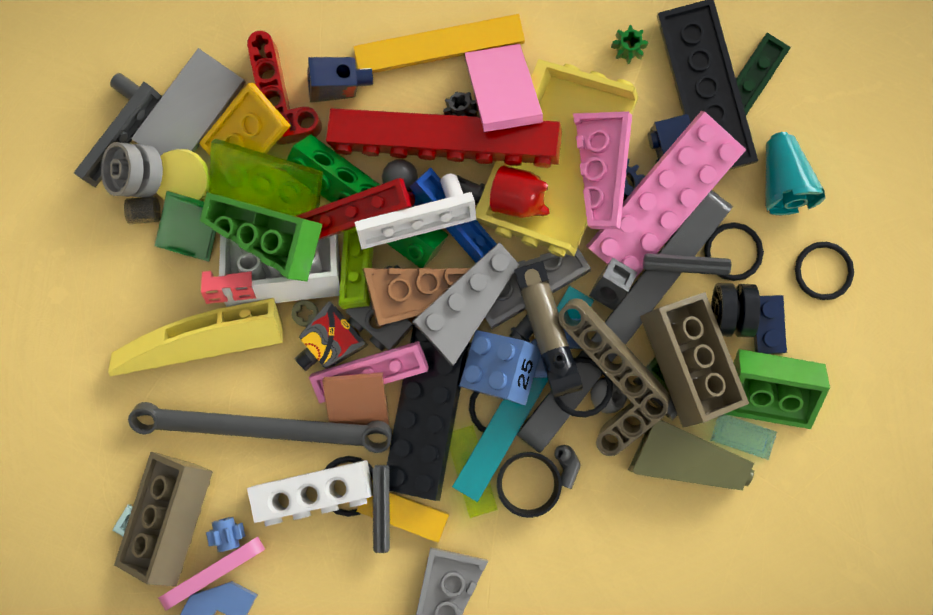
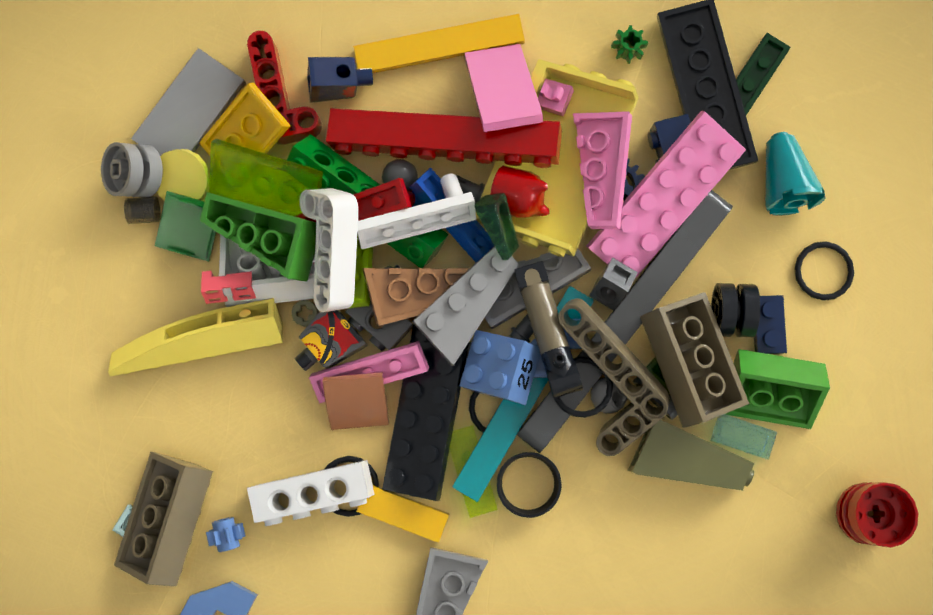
dark grey piece [74,73,162,188] -> none
dark grey piece [128,402,392,453] -> none
bright pink beam [158,537,265,611] -> none
dark grey axle [373,465,390,553] -> none
dark grey gear [443,92,478,117] -> none
dark grey arm [554,445,581,489] -> none
dark grey axle [643,253,732,275] -> none
black piece [704,222,764,281] -> none
none -> white beam [300,188,358,312]
none -> clear green slope [474,193,519,260]
none -> bright pink tile [538,79,574,116]
none -> red wheel [836,482,919,548]

